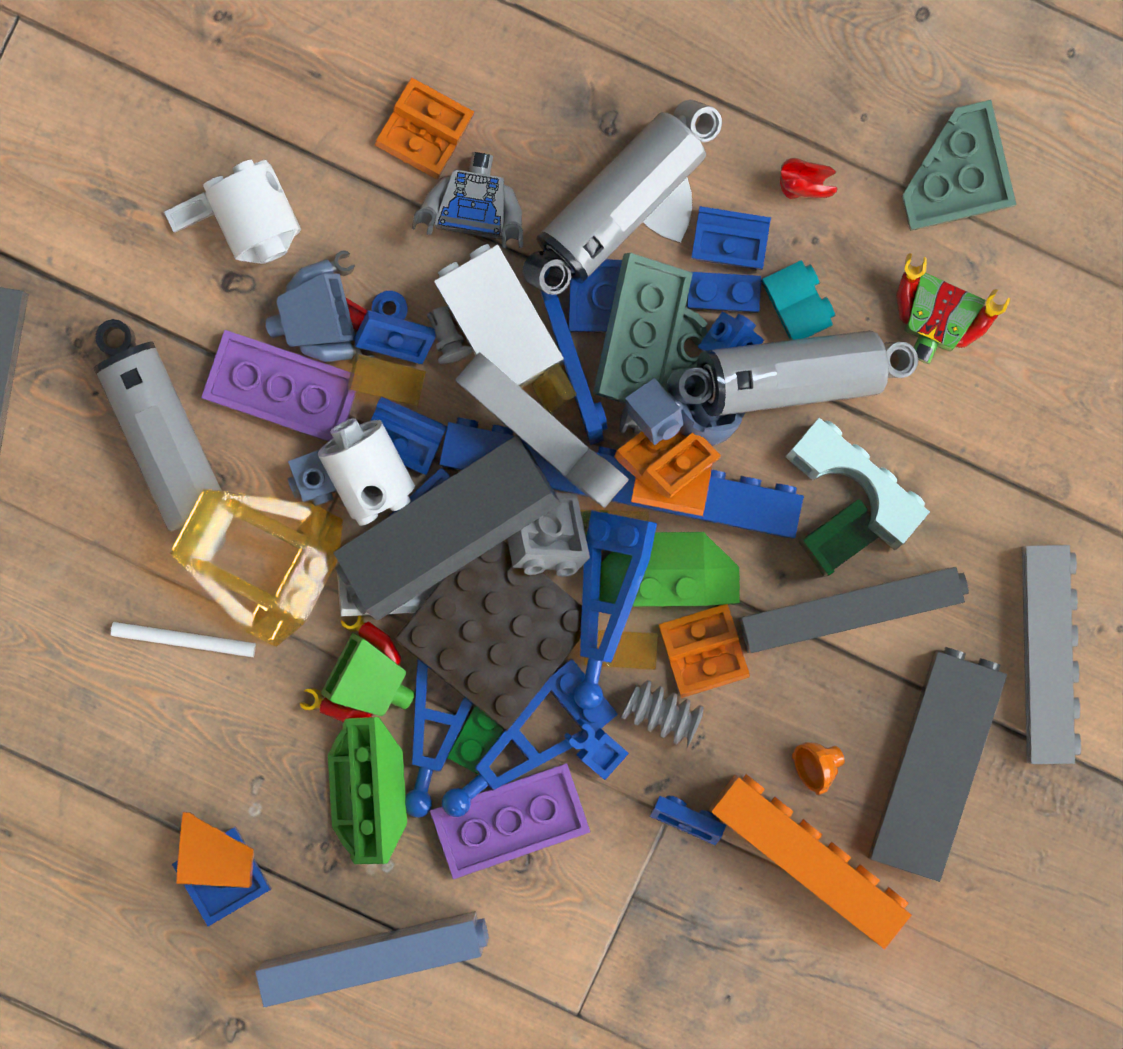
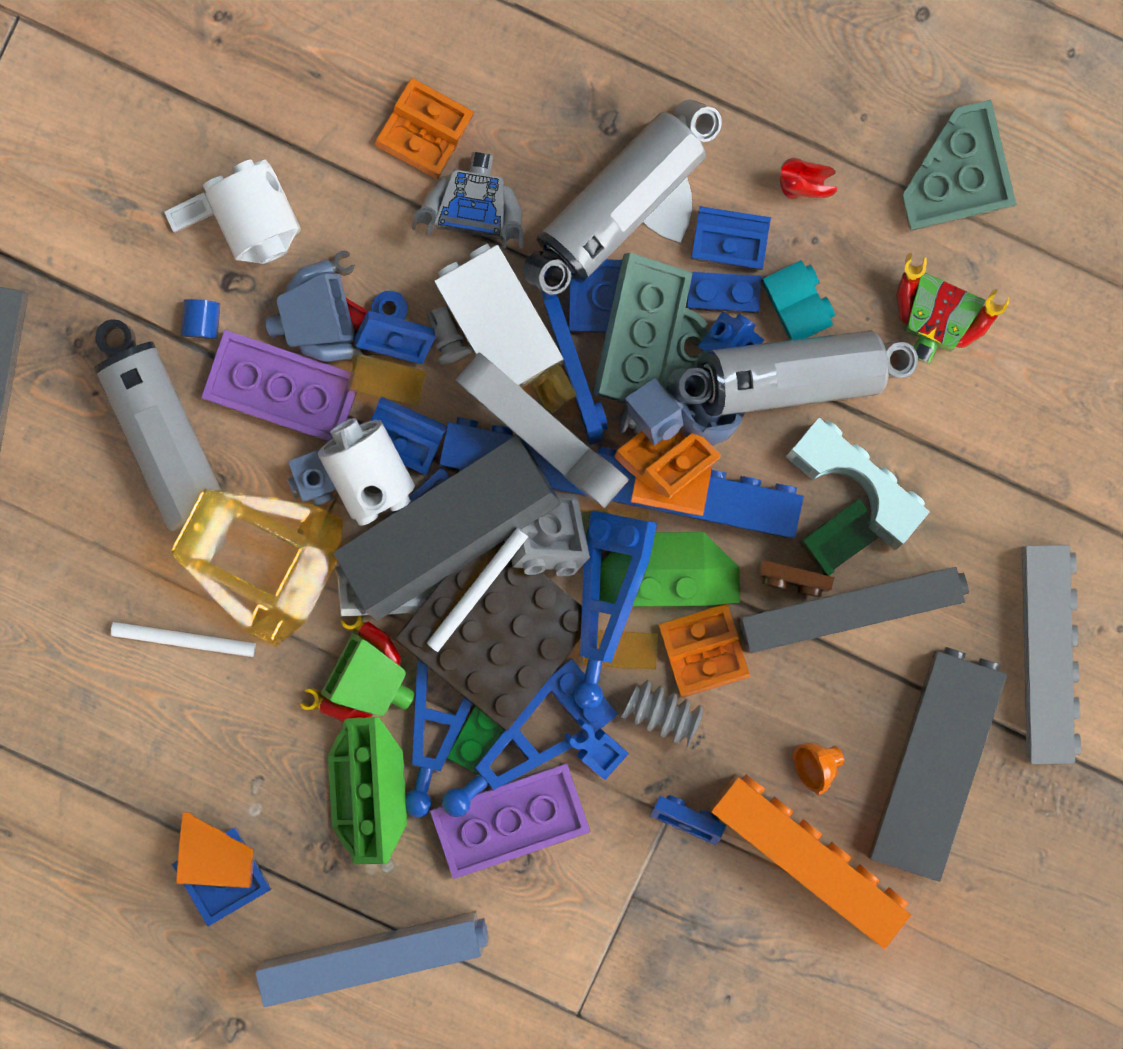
none -> blue brick [181,299,220,339]
none -> white bar [427,528,528,652]
none -> reddish brown tile [756,560,835,597]

